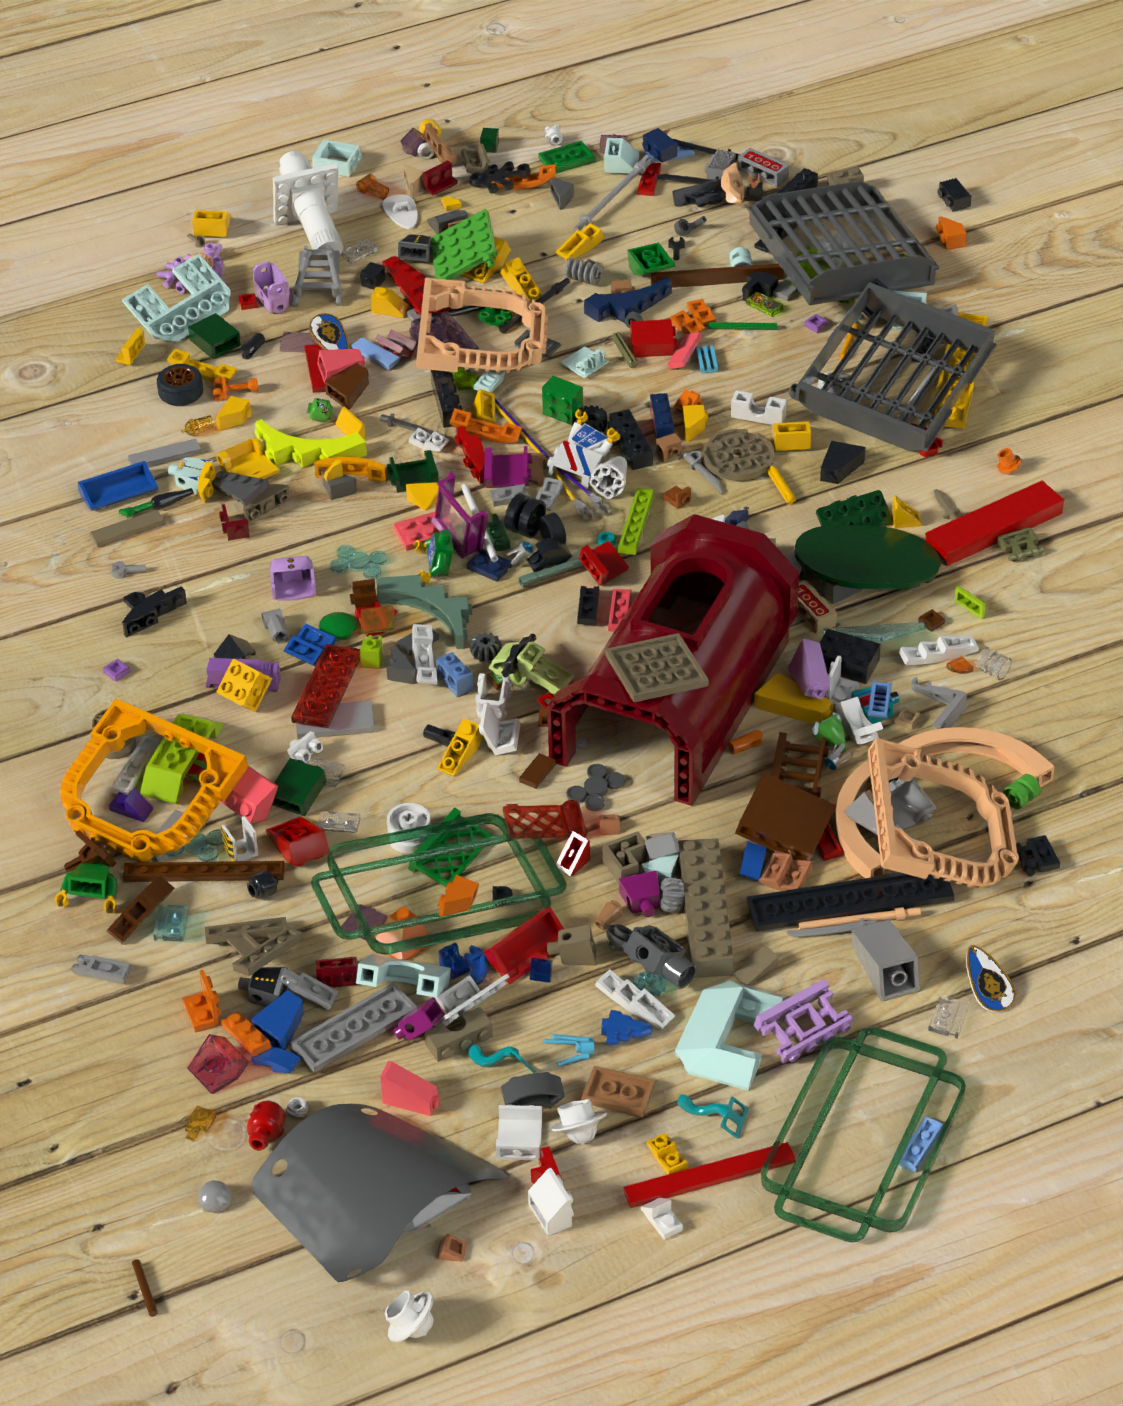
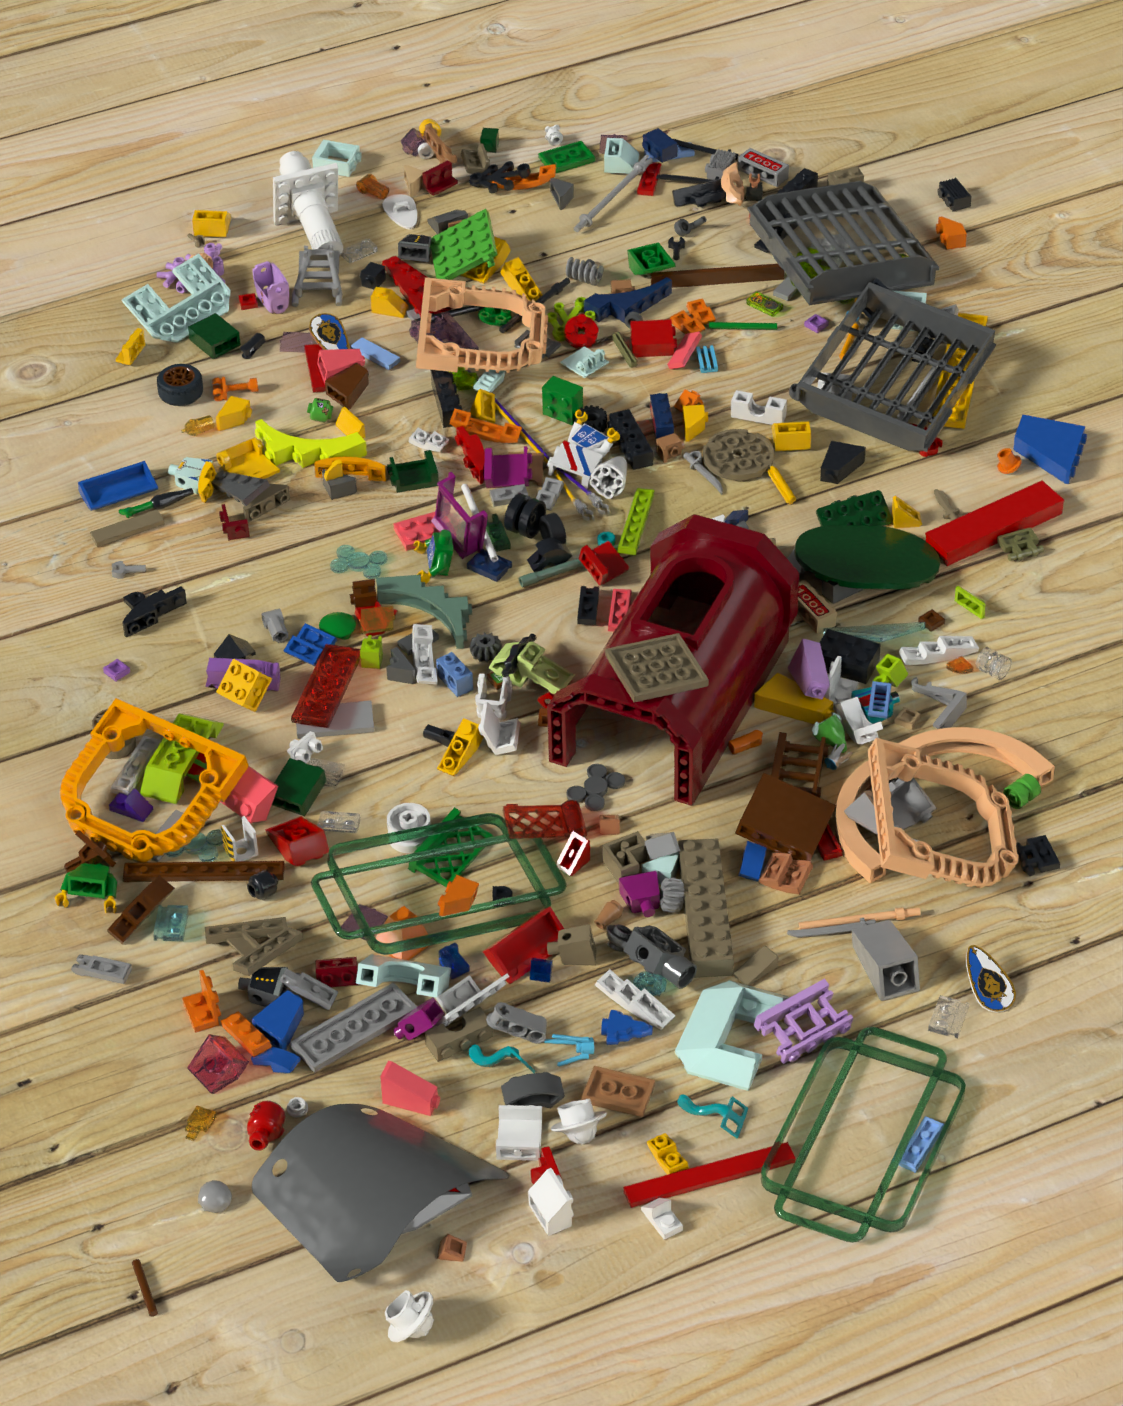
light grey tile [128,438,201,467] -> none
yellow slope [167,349,237,382] -> none
lavender piece [270,556,316,601] -> none
bracket [375,330,418,358] -> none
flat silver sword [380,413,447,438] -> none
yellow slope [406,482,439,511] -> none
yellow tile [441,197,462,211] -> none
blue piece [464,945,488,985] -> none
flat silver piece [507,541,534,567] -> none
reddish brown tile [519,753,556,789] -> none
yellow slope [555,223,605,261] -> none
dark orange bracket [663,486,691,509] -> none
light aqua wheel [729,247,753,267] -> none
black brick [742,272,779,302] -> none
black plate [747,873,955,932] -> none
none -> light grey piece [486,1002,547,1044]
none -> lime plant [547,297,595,341]
none -> red plate [564,314,599,348]
none -> lime brick [873,654,909,687]
none -> blue slope [1013,415,1087,484]

